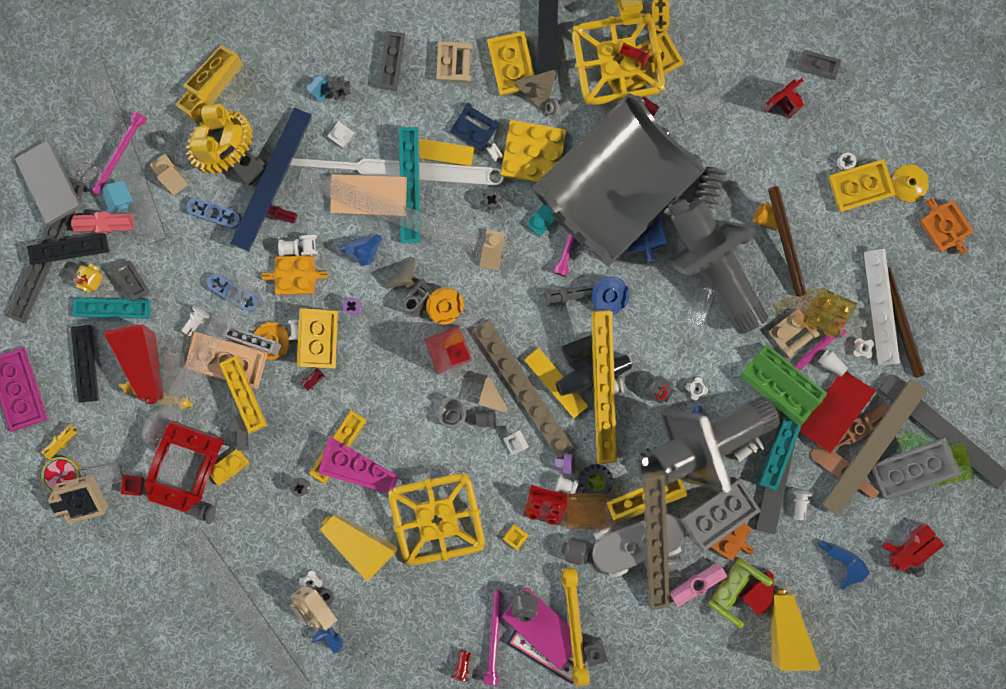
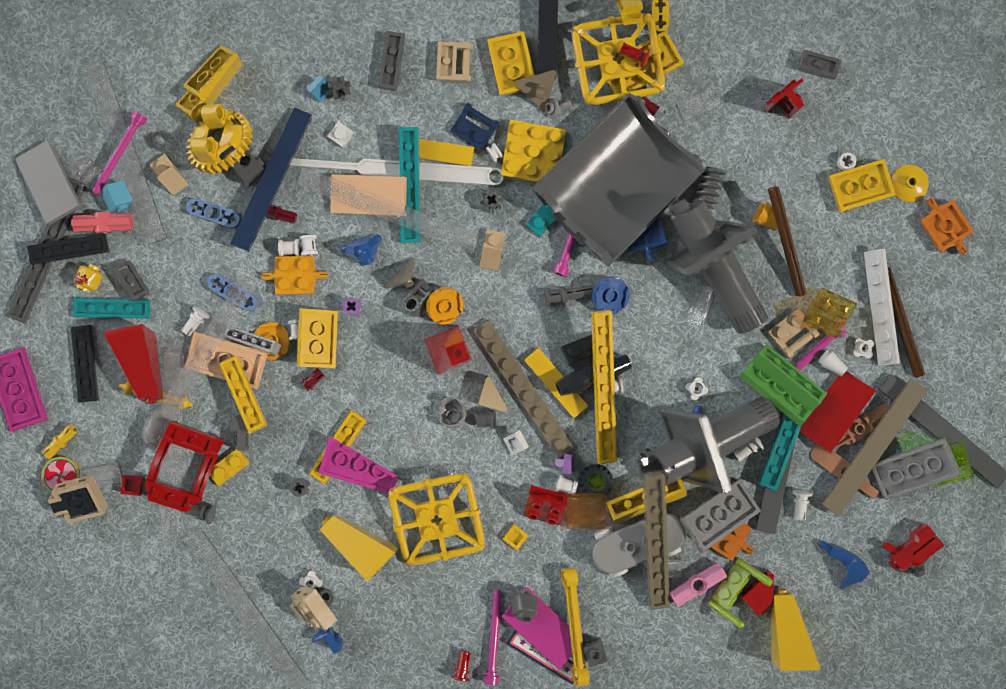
dark grey head [561,538,591,565] -> none
dark grey head [645,375,675,404] -> none

